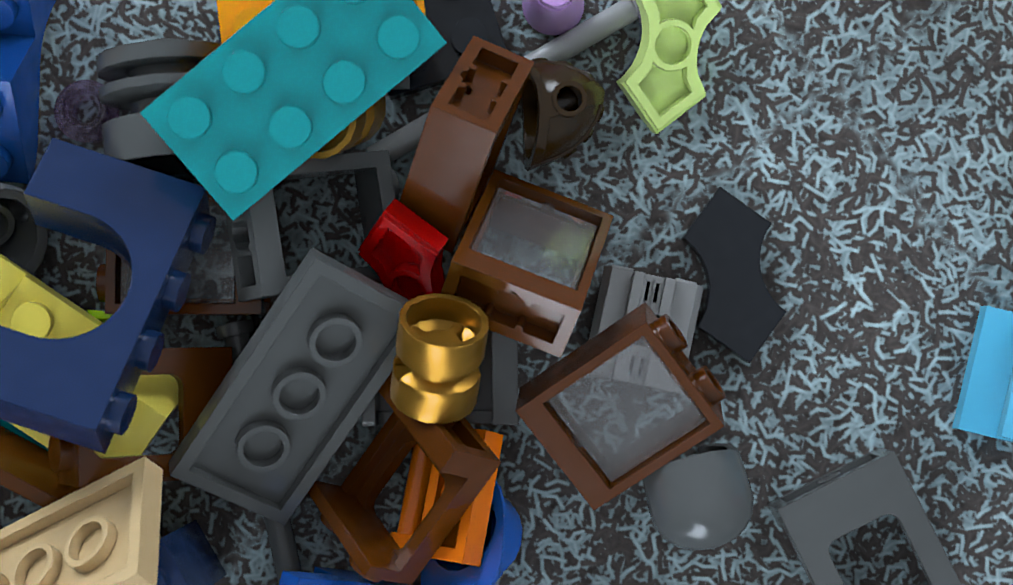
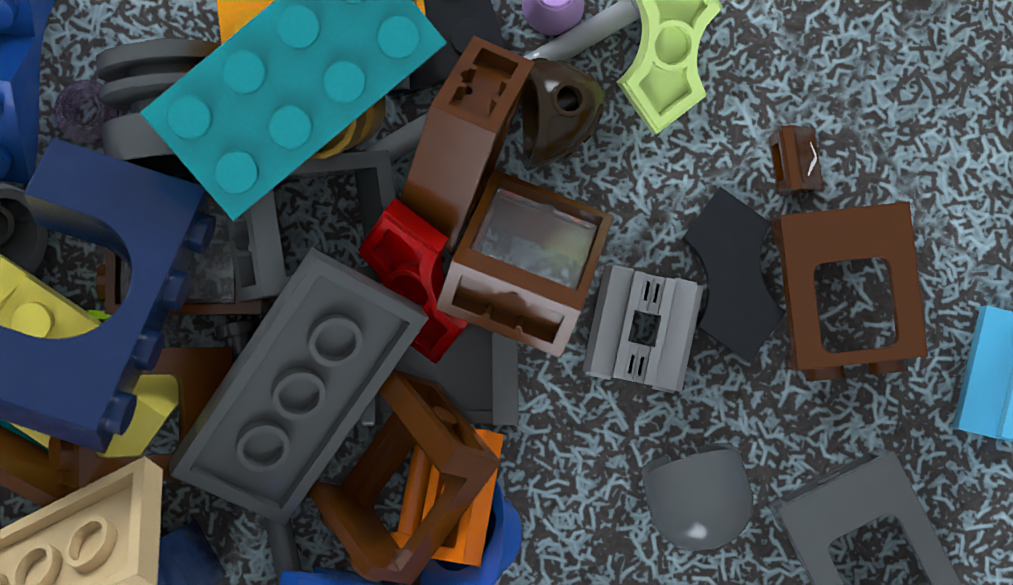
pearl gold wheel [390,293,489,424] -> none
window [515,302,726,510] -> none
none -> reddish brown slope [769,125,824,196]
none -> reddish brown window [770,201,928,381]

